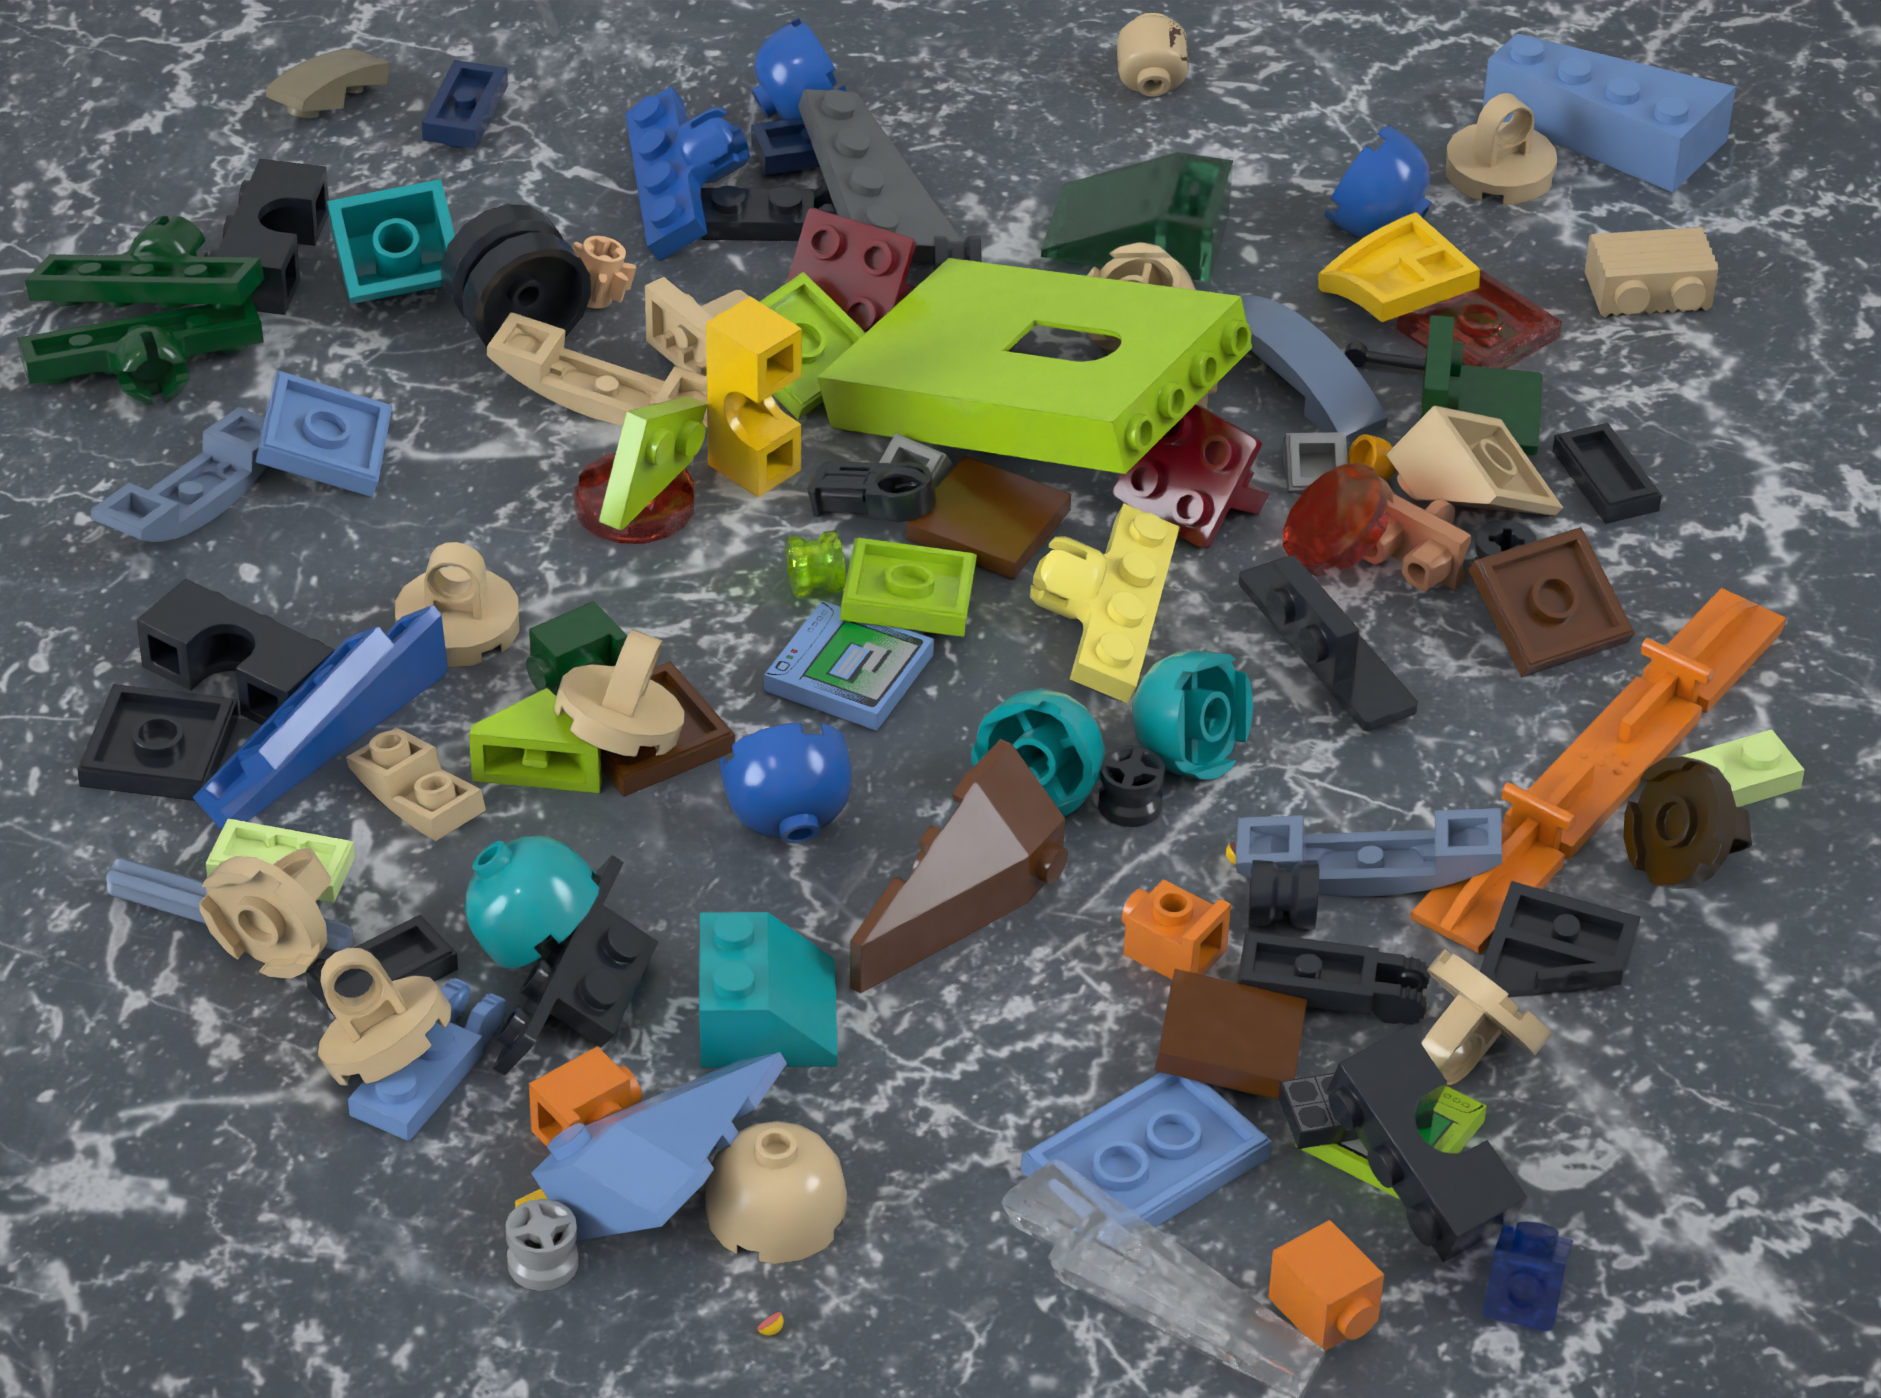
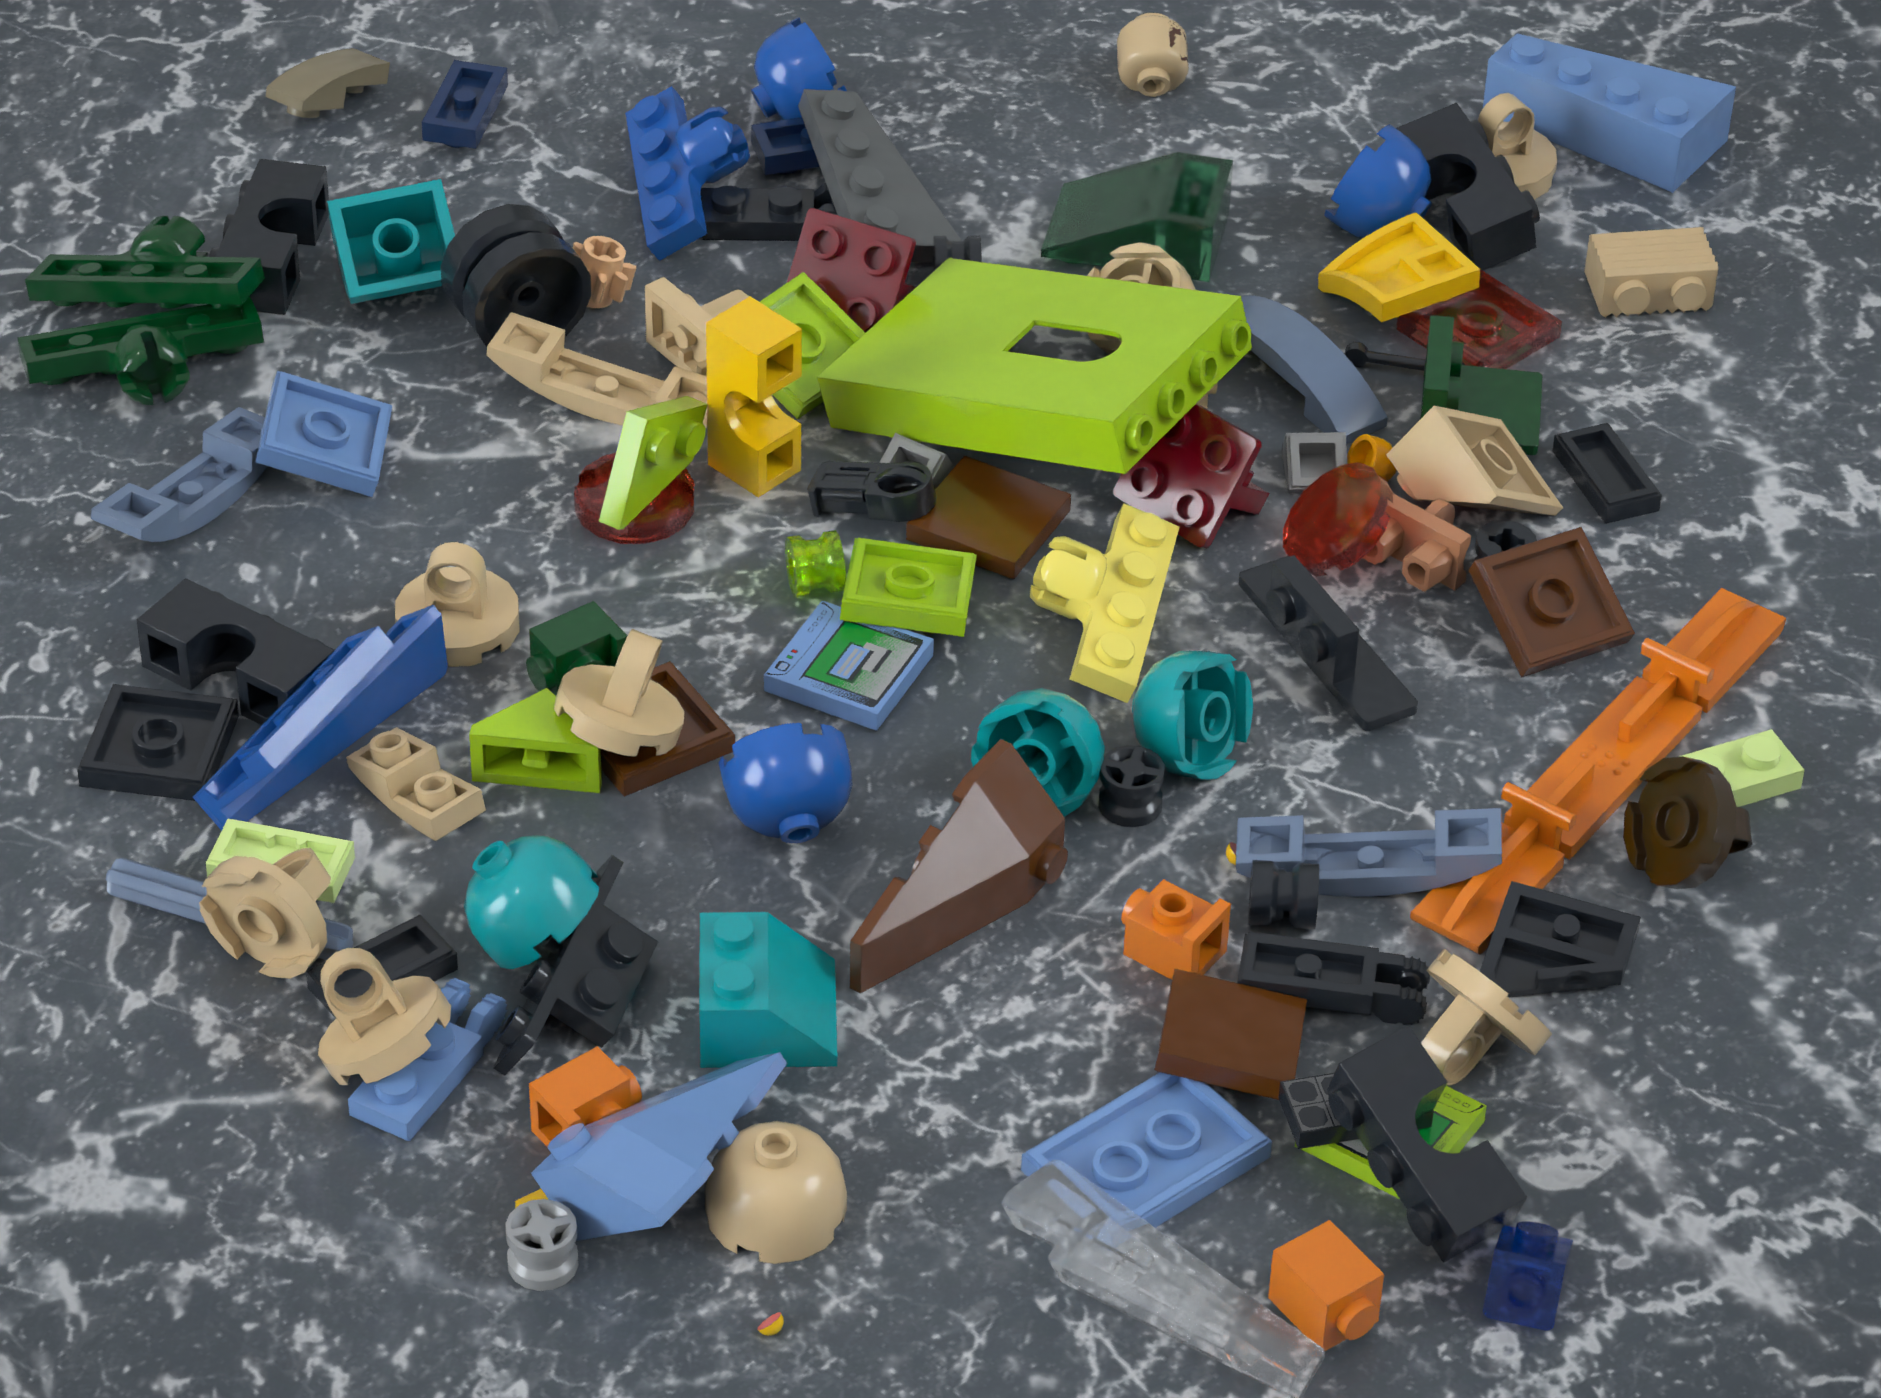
none -> black arch [1396,103,1540,271]

